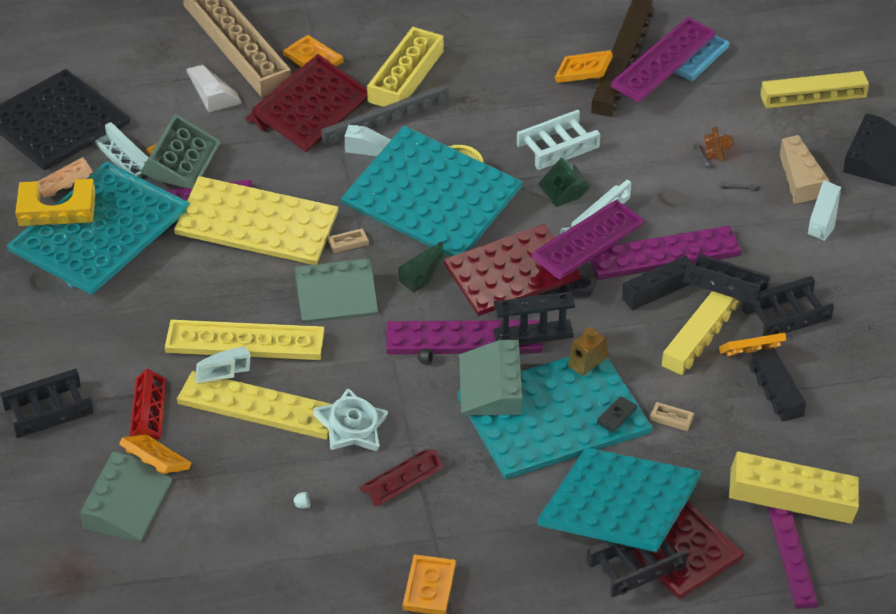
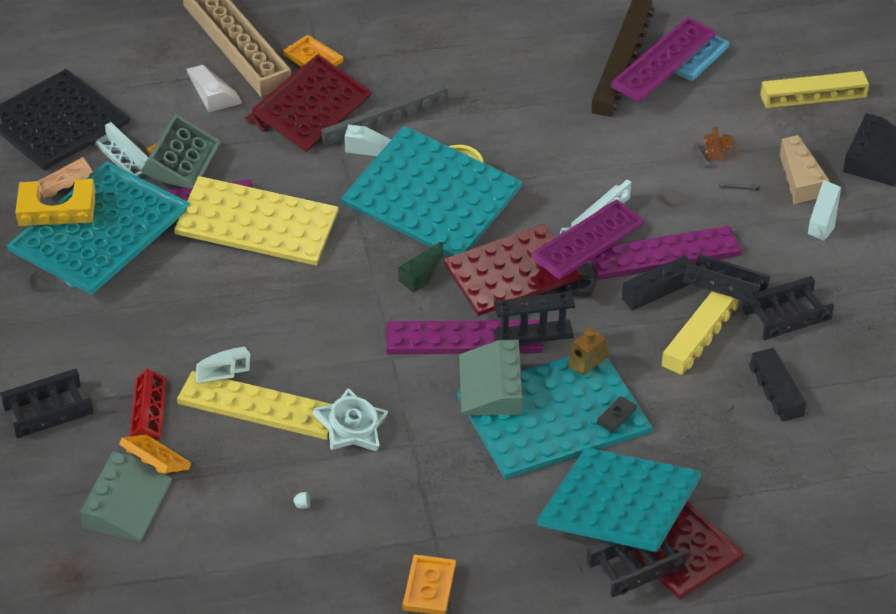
light yellow plate [165,320,325,360] -> none
sand green slope [294,259,378,323] -> none
tan tile [328,228,369,254] -> none
dark red fence [359,449,444,506] -> none
light yellow brick [367,27,443,107] -> none
pearl dark grey hinge [417,349,433,365] -> none
light aqua fence [517,110,600,170] -> none
clear green slope [538,157,591,207] -> none
light orange plate [555,50,613,83] -> none
tan tile [650,402,694,432] -> none
light orange plate [719,333,787,357] -> none
light yellow brick [729,451,859,524] -> none
magenta plate [767,506,817,609] -> none

